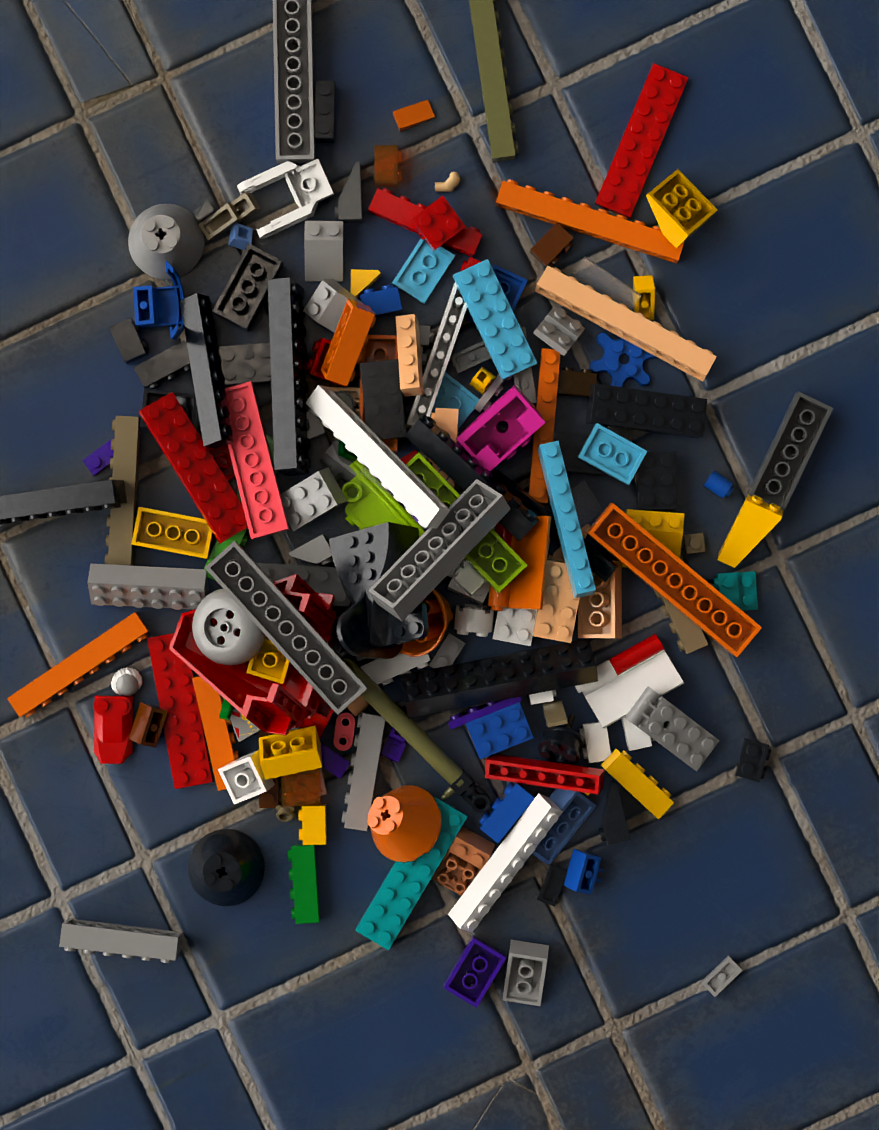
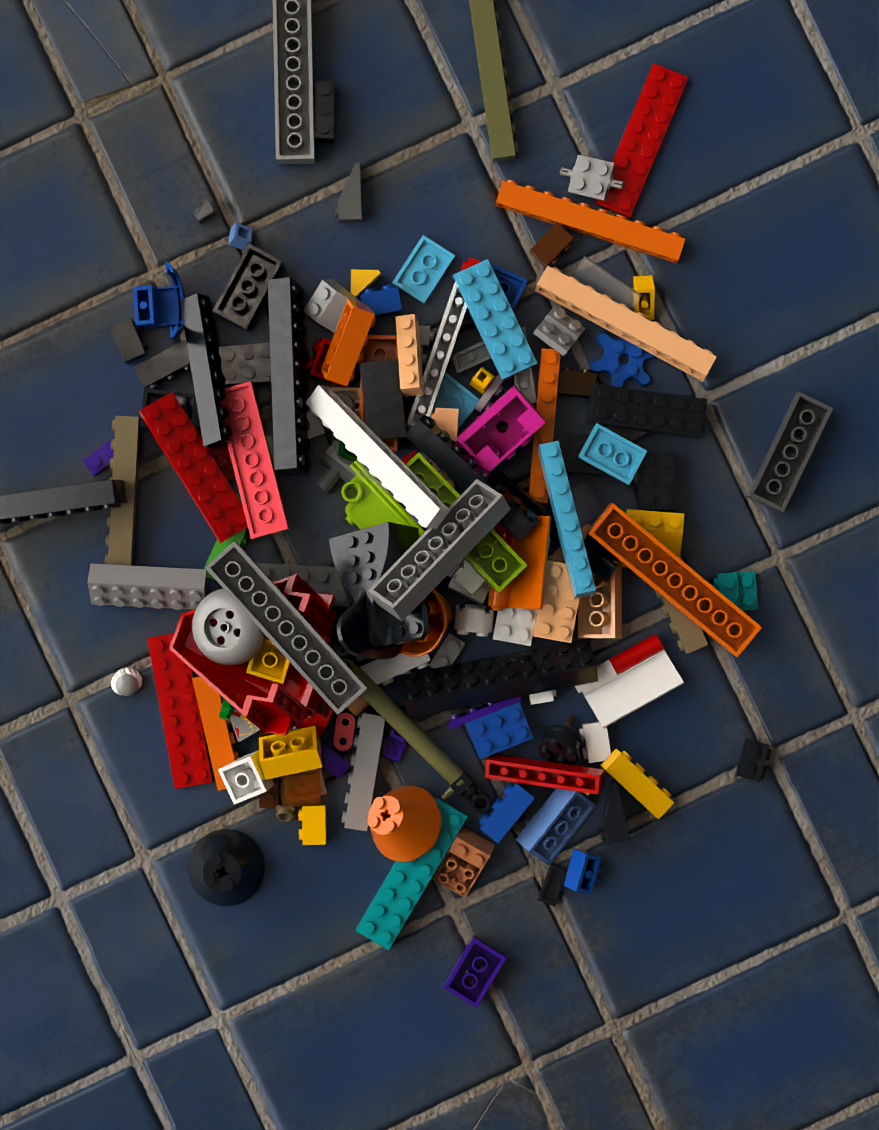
orange brick [7,612,150,718] -> none
light grey brick [59,918,183,963] -> none
red slope [93,695,134,764] -> none
light grey cone [128,204,205,280] -> none
reddish brown brick [129,702,168,748] -> none
yellow brick [131,507,214,559] -> none
dark tan slope [198,192,261,240] -> none
white plate [237,159,334,239] -> none
light grey brick [281,467,347,531] -> none
green brick [288,844,320,924] -> none
light grey slope [289,534,333,566] -> none
light grey slope [304,221,344,282] -> none
red brick [368,188,483,258] -> none
clear orange brick [374,145,402,187] -> none
orange slope [393,100,435,132] -> none
red brick [411,196,466,252] -> none
tan arm [435,172,460,192] -> none
white brick [448,793,563,933] -> none
light grey slope [502,940,549,1006] -> none
dark tan slope [542,699,568,727] -> none
white brick [621,717,654,751] -> none
light grey hinge [625,687,720,771] -> none
yellow slope [646,169,717,248] -> none
dark tan plate [683,533,706,554] -> none
light grey plate [701,956,743,997] -> none
blue brick [703,470,734,498] -> none
yellow slope [717,495,783,568] -> none
none -> light grey plate [560,155,624,201]

